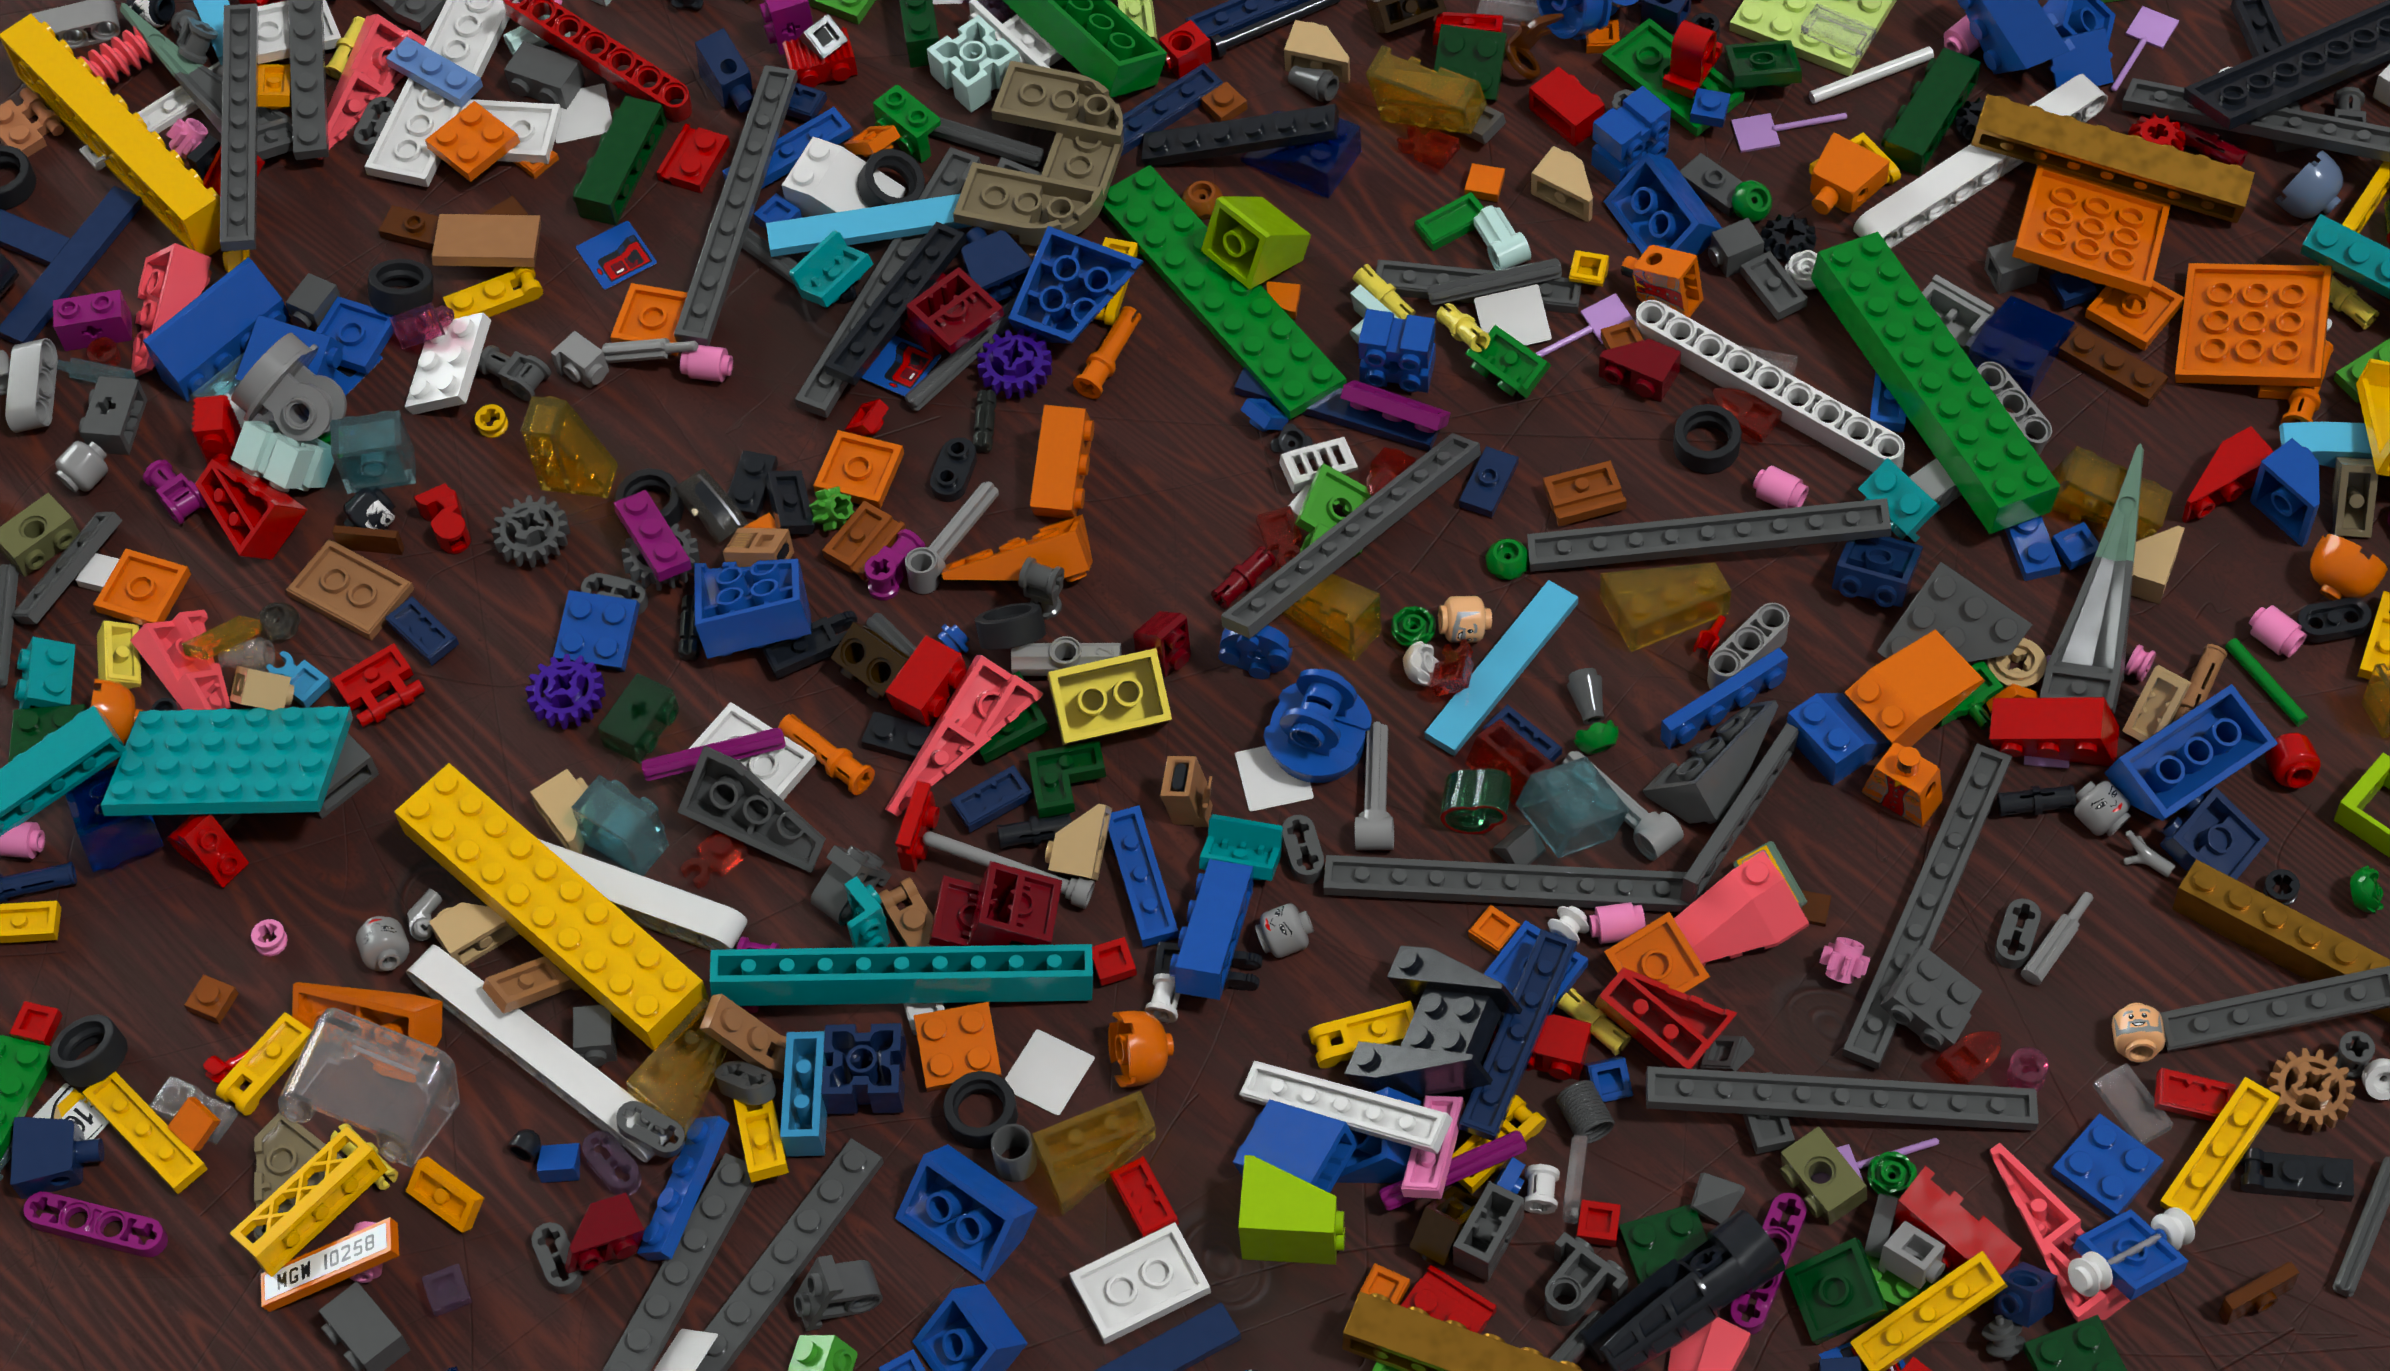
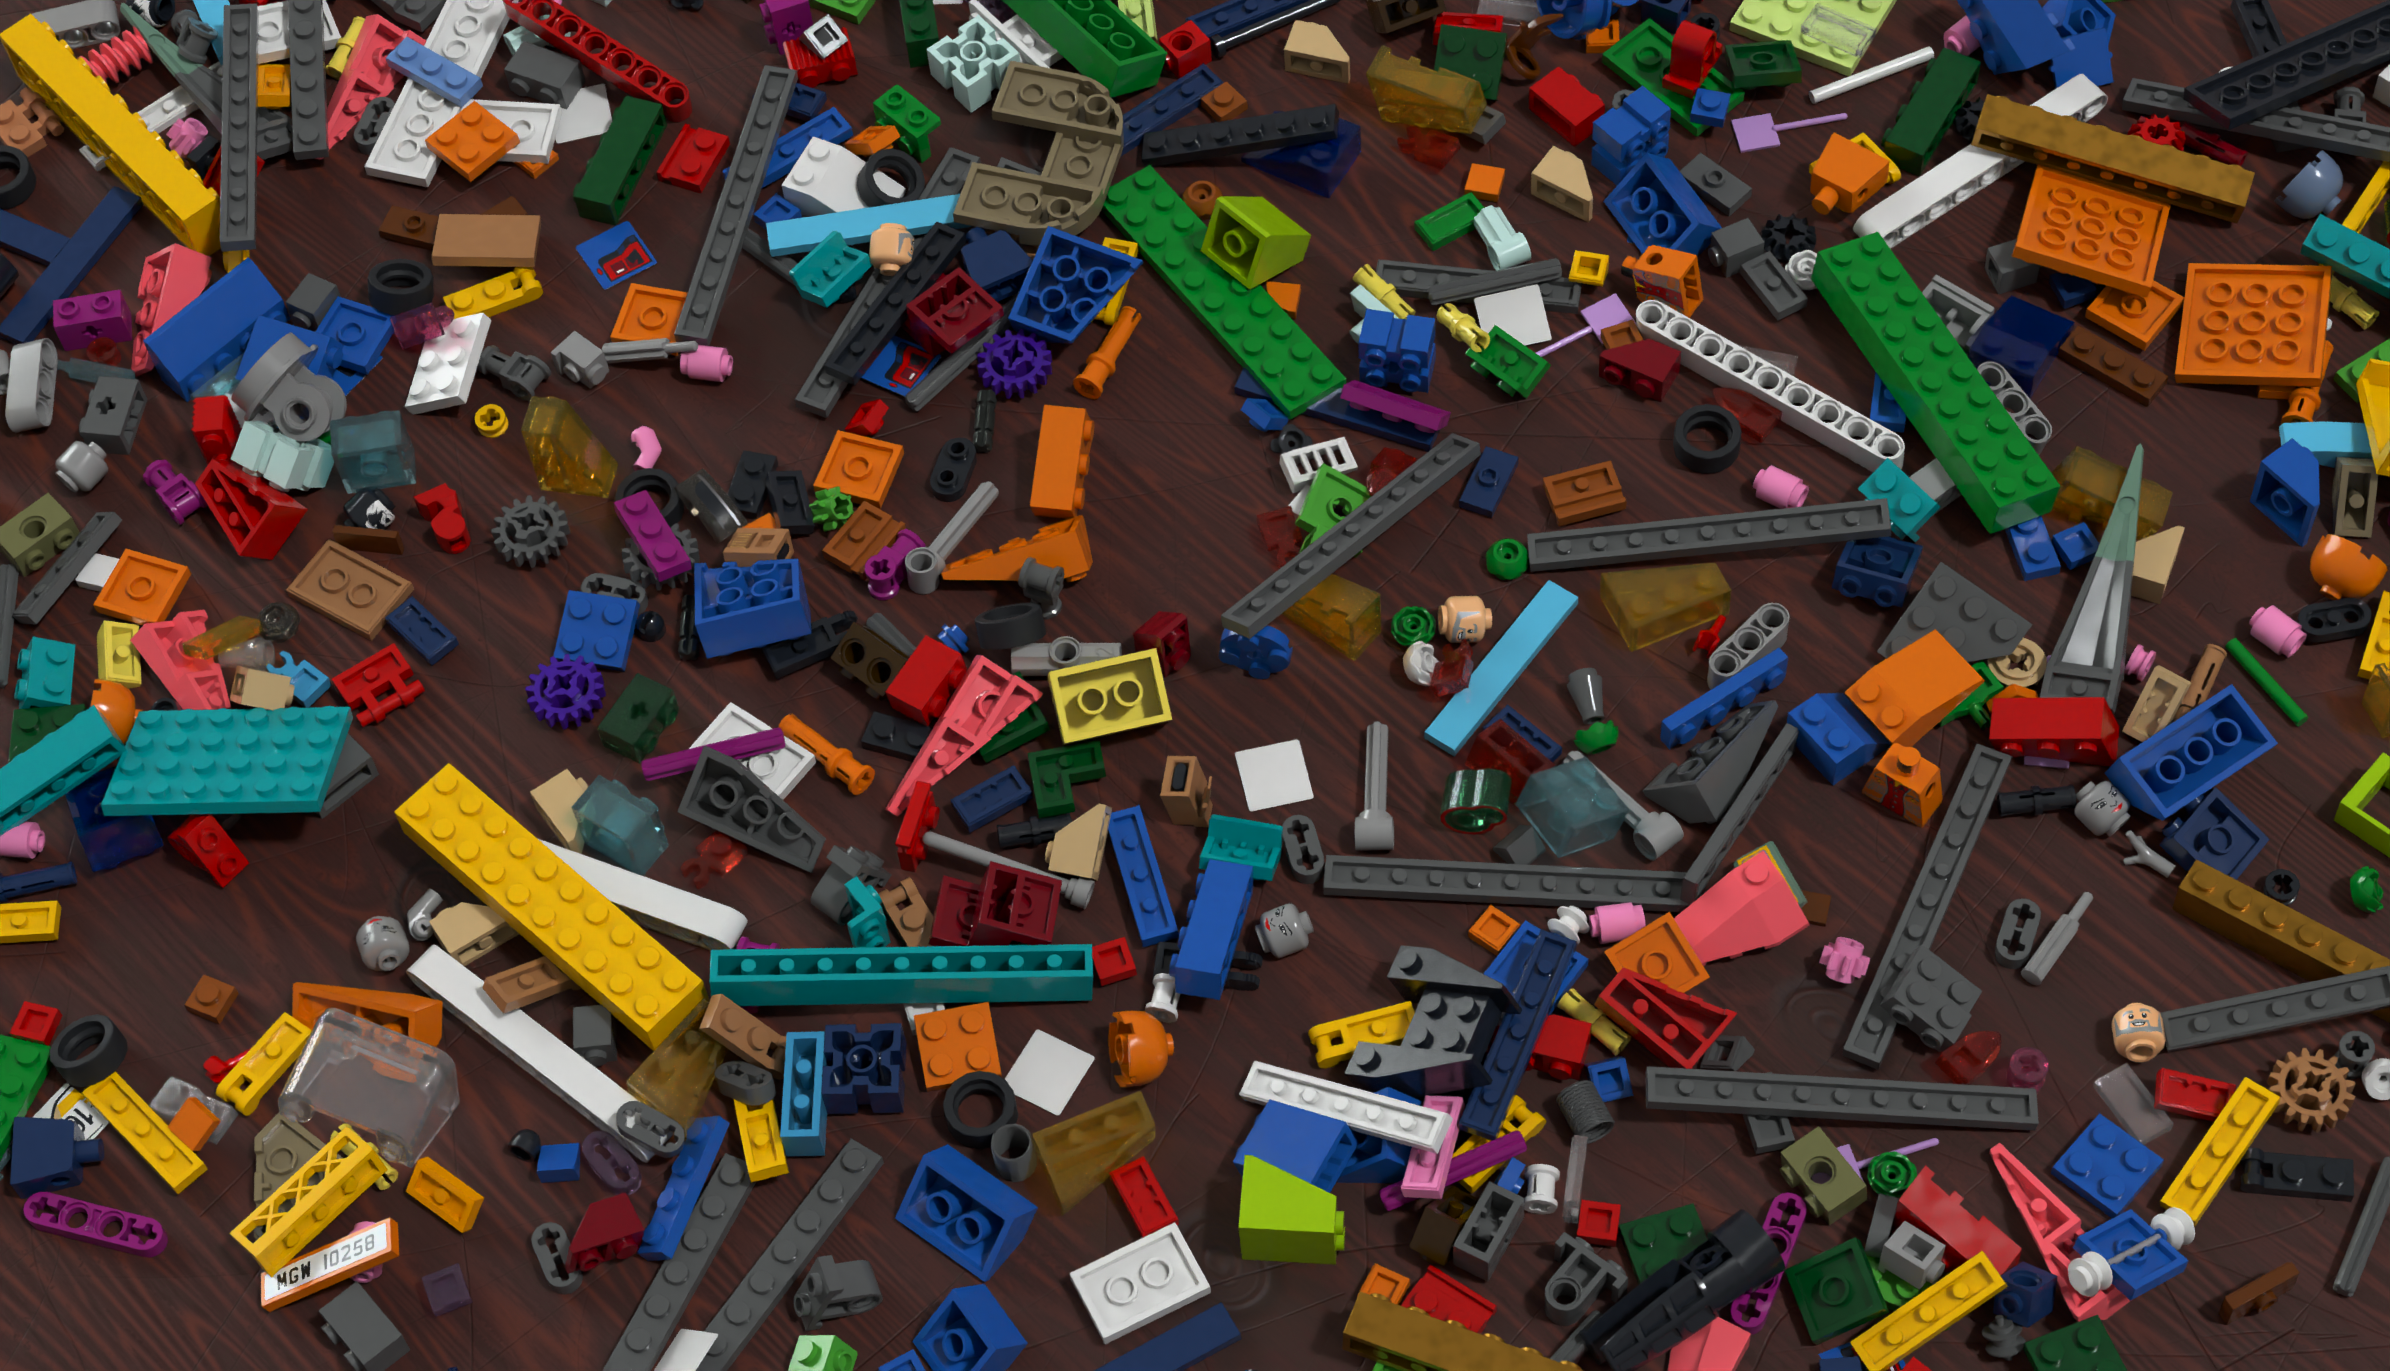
bright pink bush [251,919,288,956] -> none
dark blue torso [695,28,754,112] -> none
dark grey axle [930,117,1044,167] -> none
dark red pin [1211,546,1276,609] -> none
blue piece [1263,669,1372,783] -> none
dark grey cone [1288,66,1339,102] -> none
dark grey slope [1690,1173,1745,1225] -> none
green plate [1732,180,1772,223] -> none
lavender piece [2111,6,2179,92] -> none
red slope [2182,426,2274,523] -> none
red head [2265,733,2321,788] -> none
none -> bright pink arm [631,426,662,471]
none -> black hinge [636,610,666,642]
none -> light nougat head [869,223,914,276]

